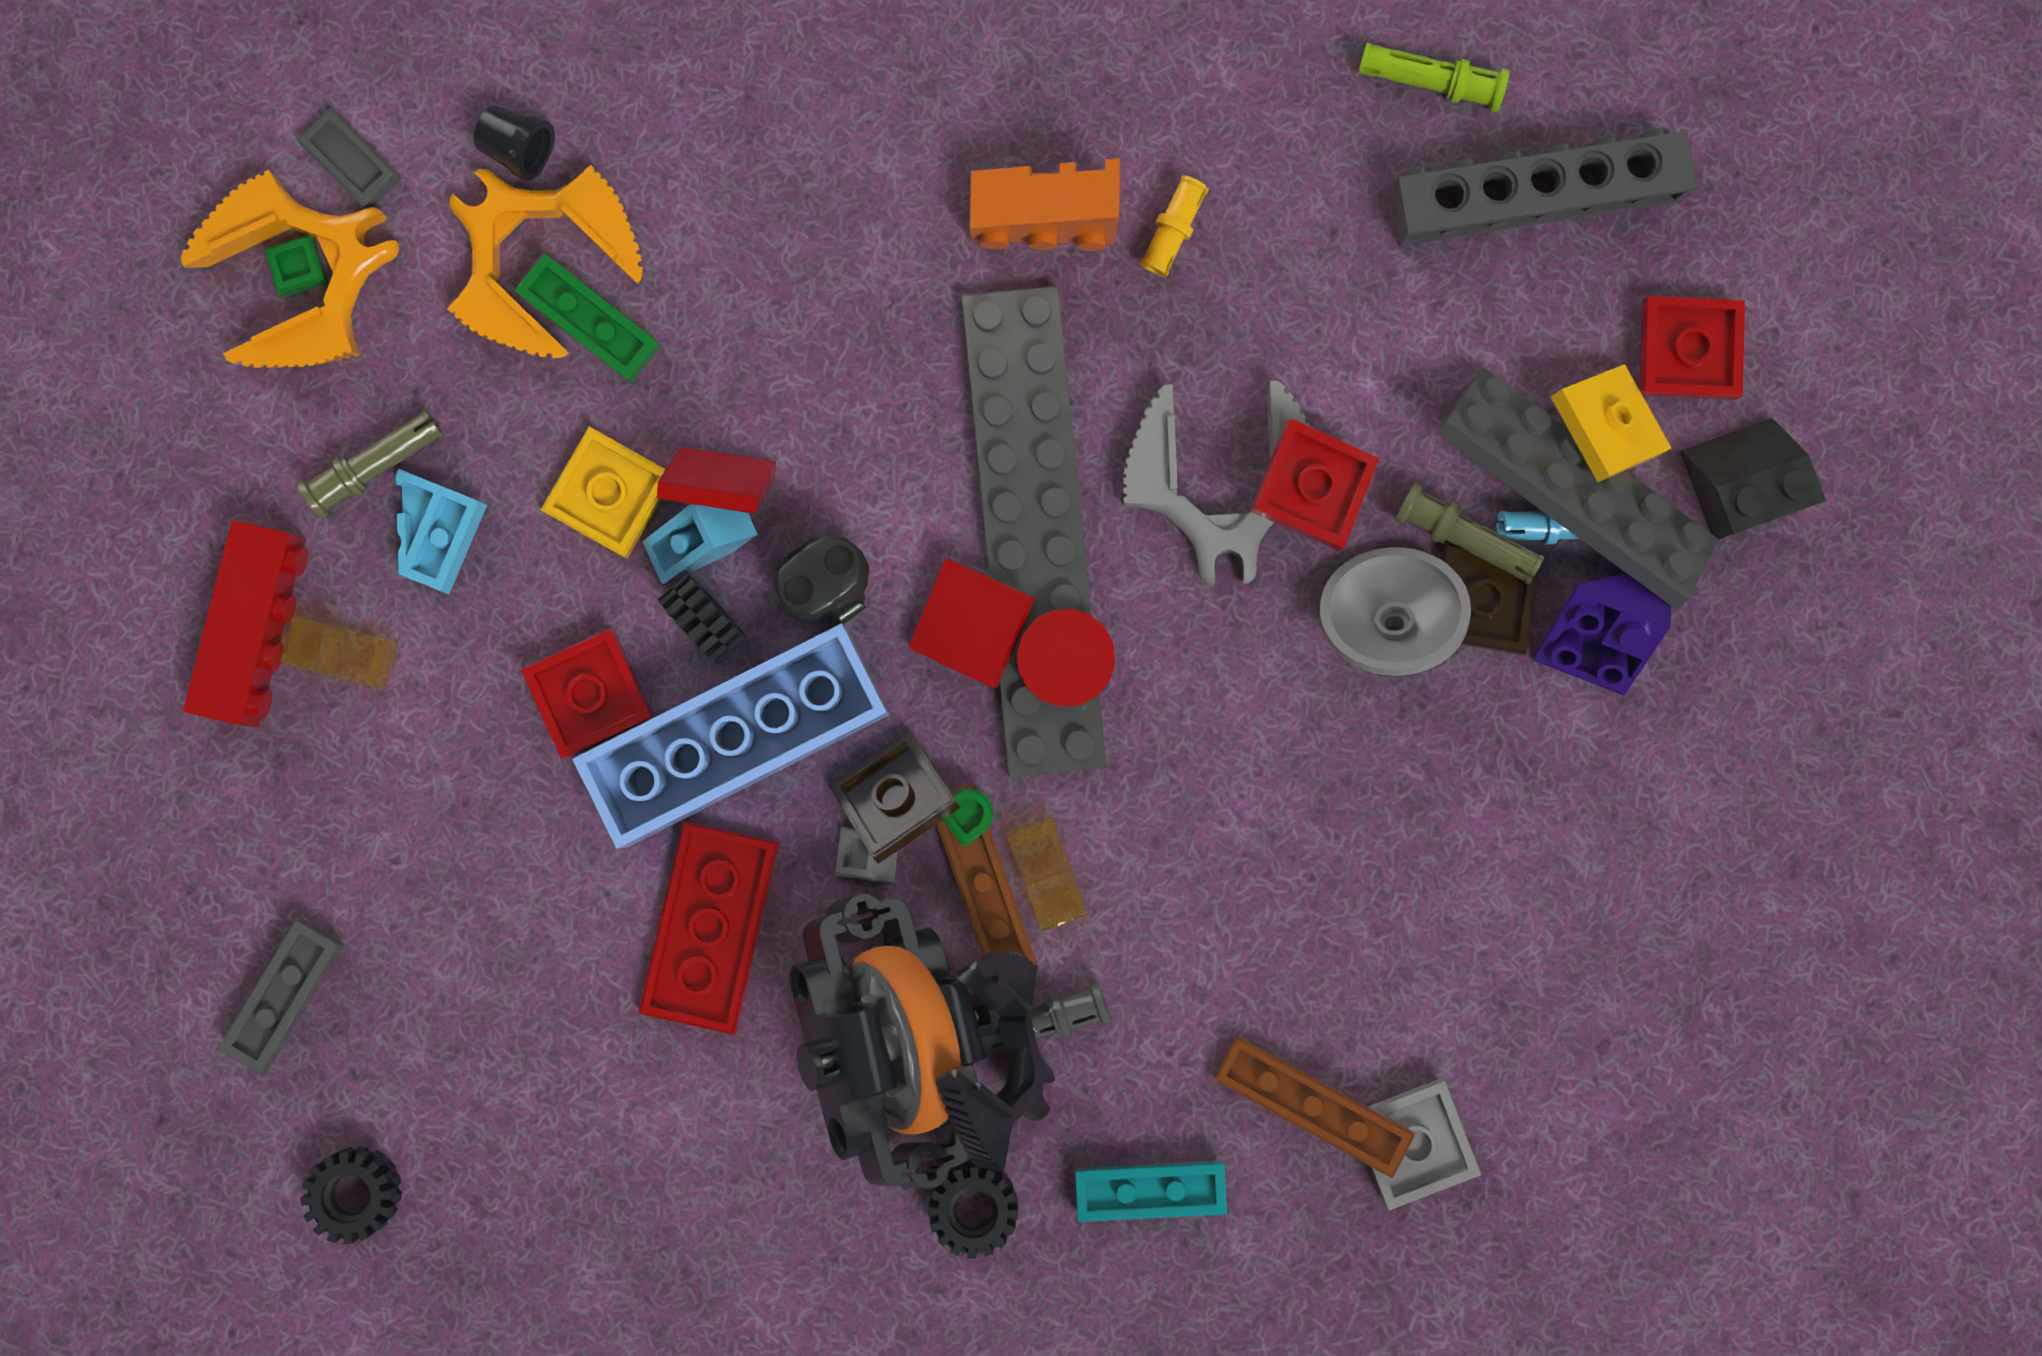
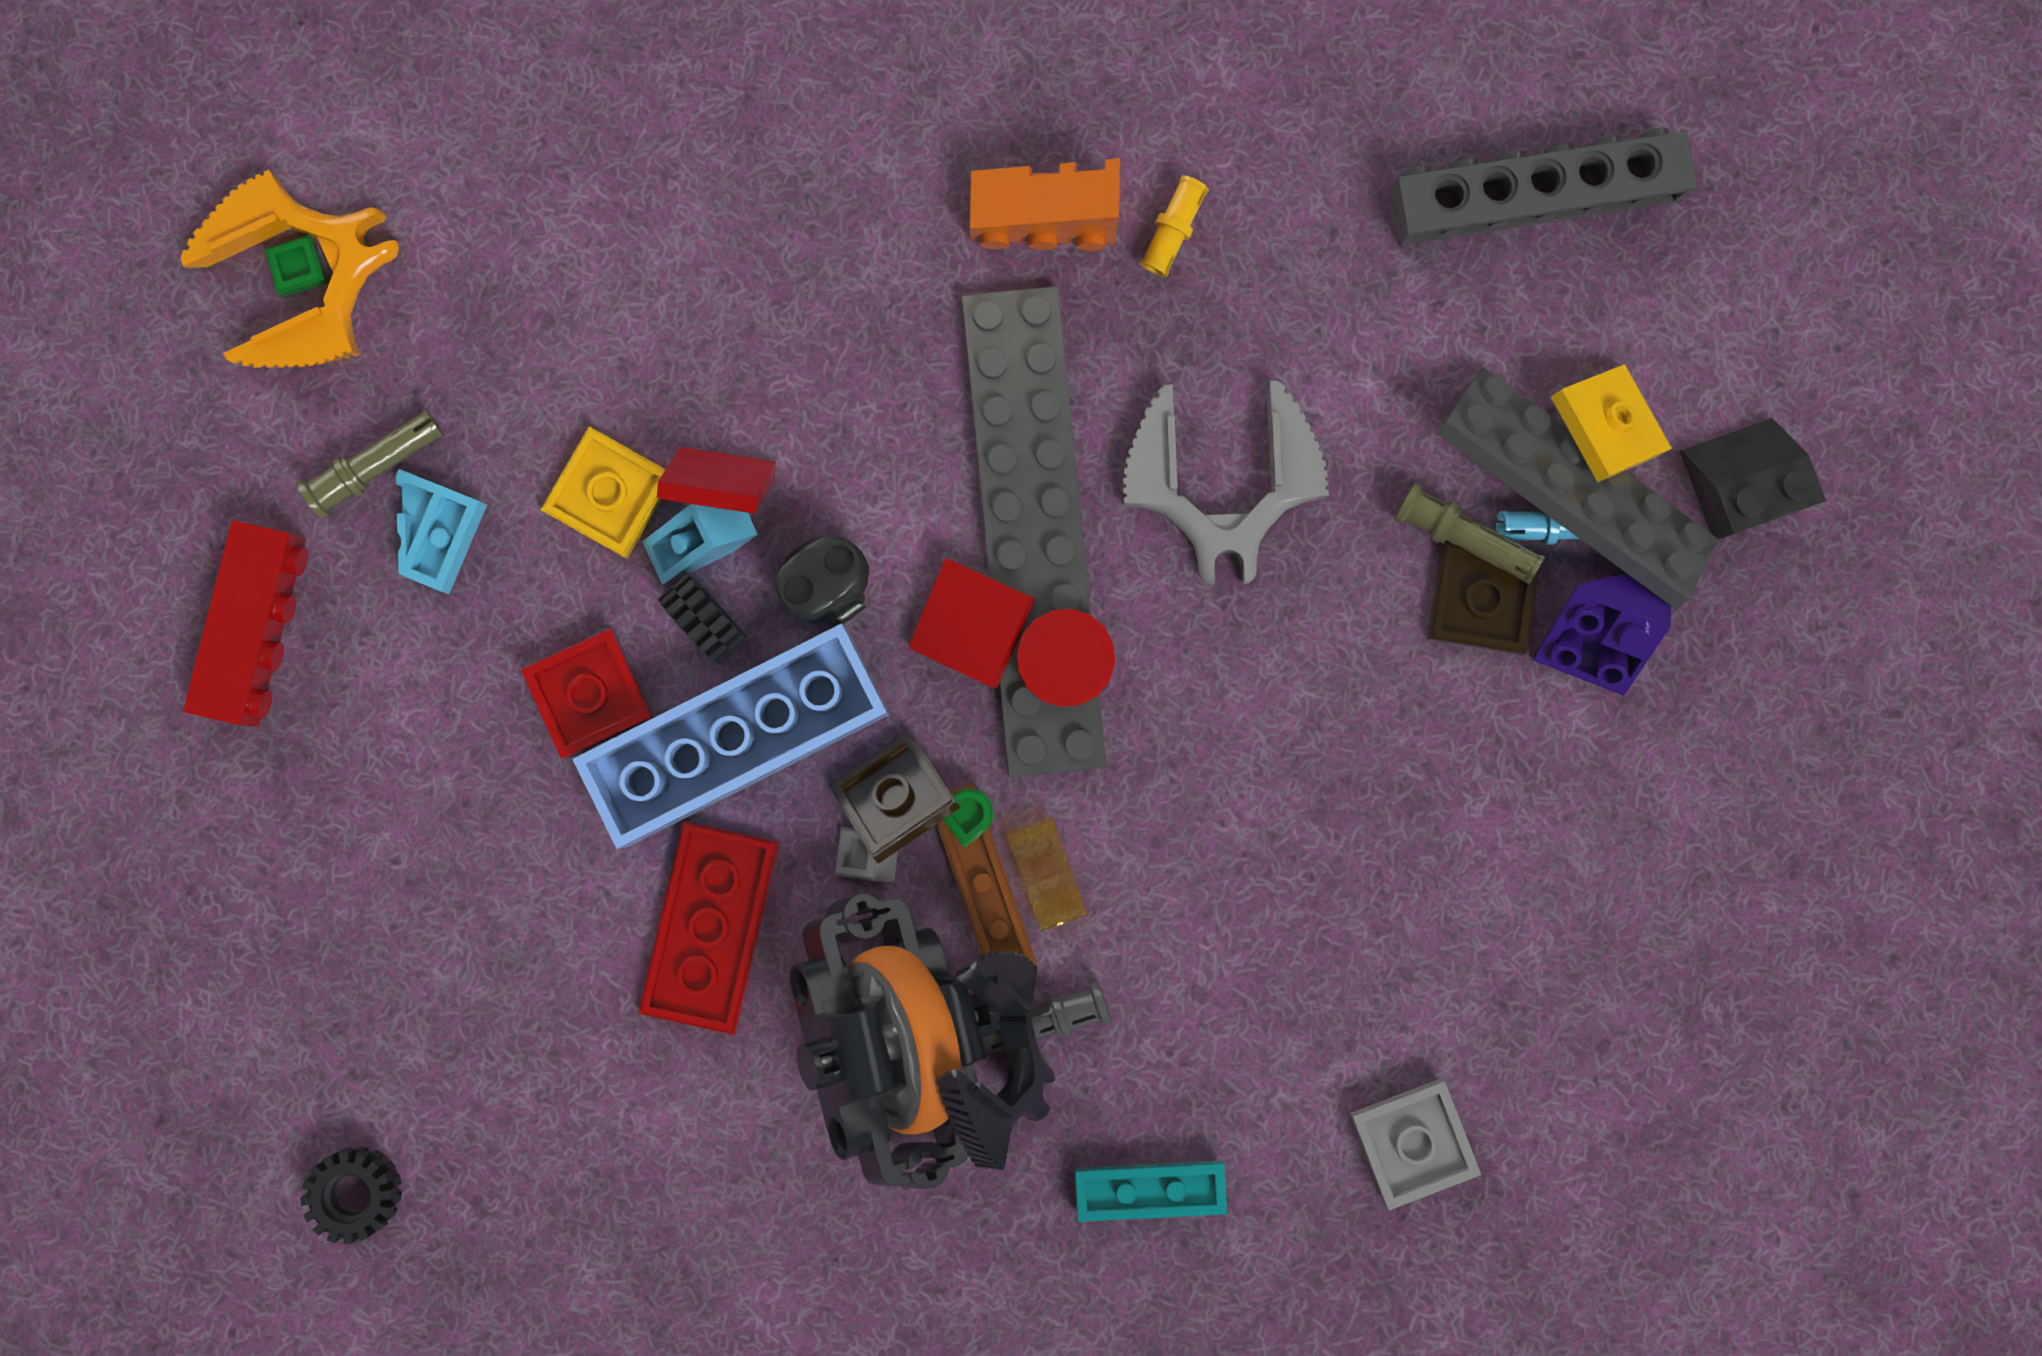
dark grey plate [218,919,344,1074] -> none
clear yellow slope [280,616,398,689] -> none
dark grey tile [296,107,402,209] -> none
light orange piece [447,165,643,358] -> none
black piece [474,106,555,181] -> none
green plate [514,253,662,384] -> none
black tyre [928,1160,1018,1258] -> none
dark orange tile [1213,1035,1416,1179] -> none
red plate [1250,418,1380,551] -> none
light grey dish [1320,547,1471,676] -> none
lime pin [1358,42,1510,114] -> none
red plate [1640,296,1745,400] -> none

